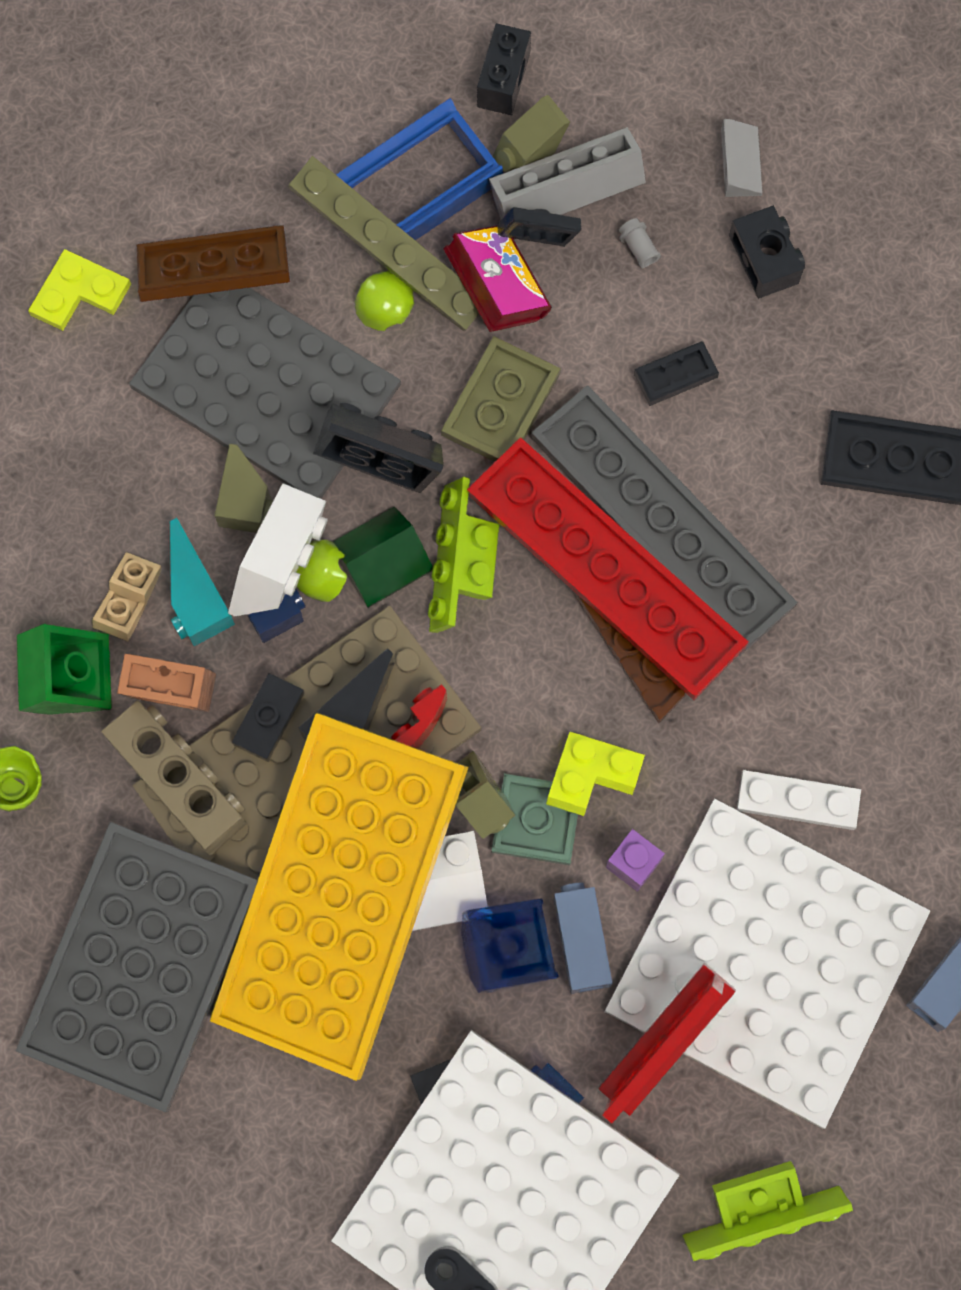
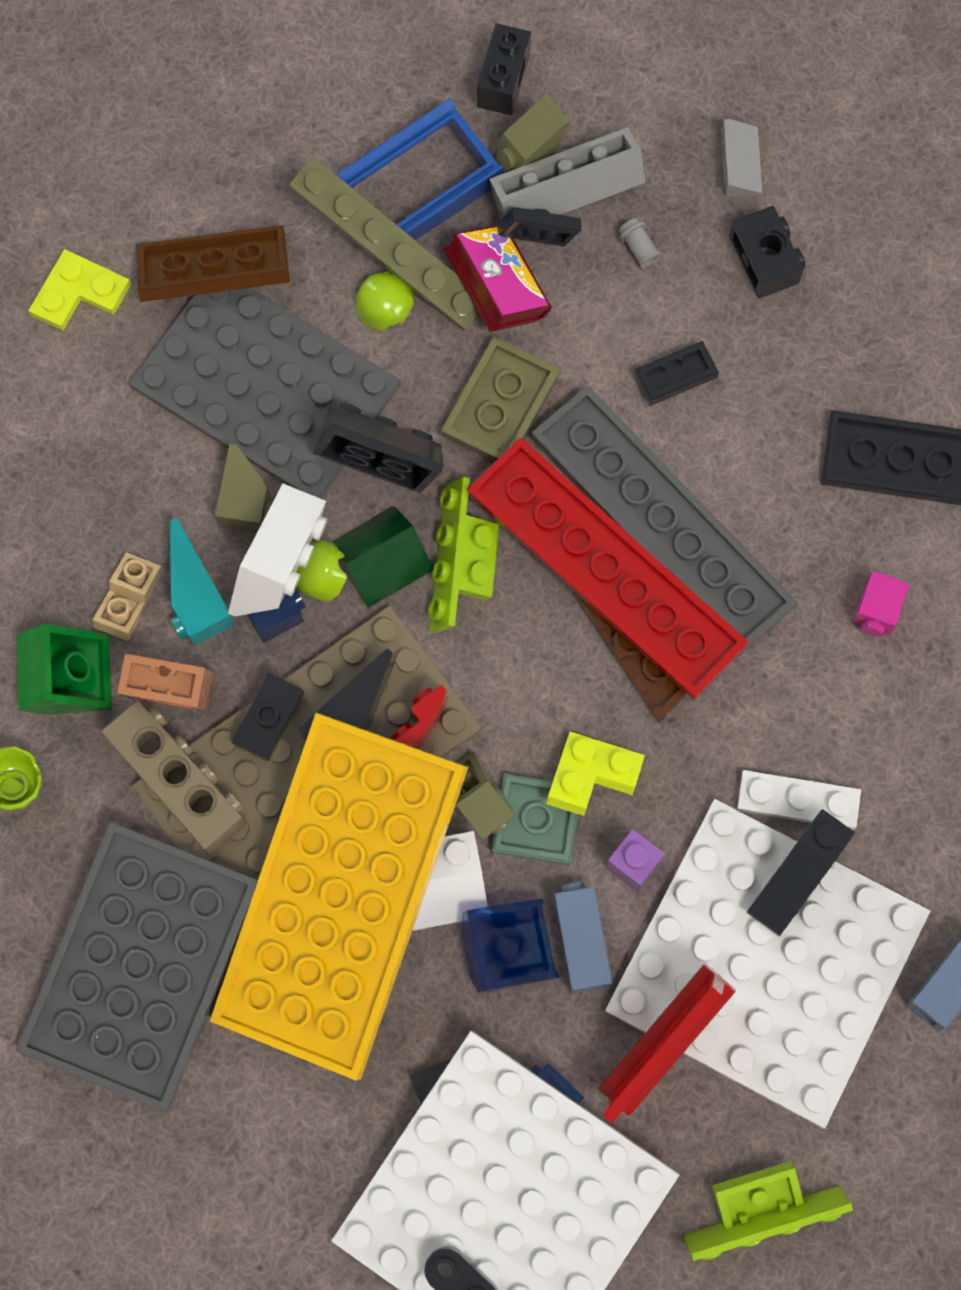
none -> black slope [746,809,856,937]
none -> dark pink brick [852,571,910,637]

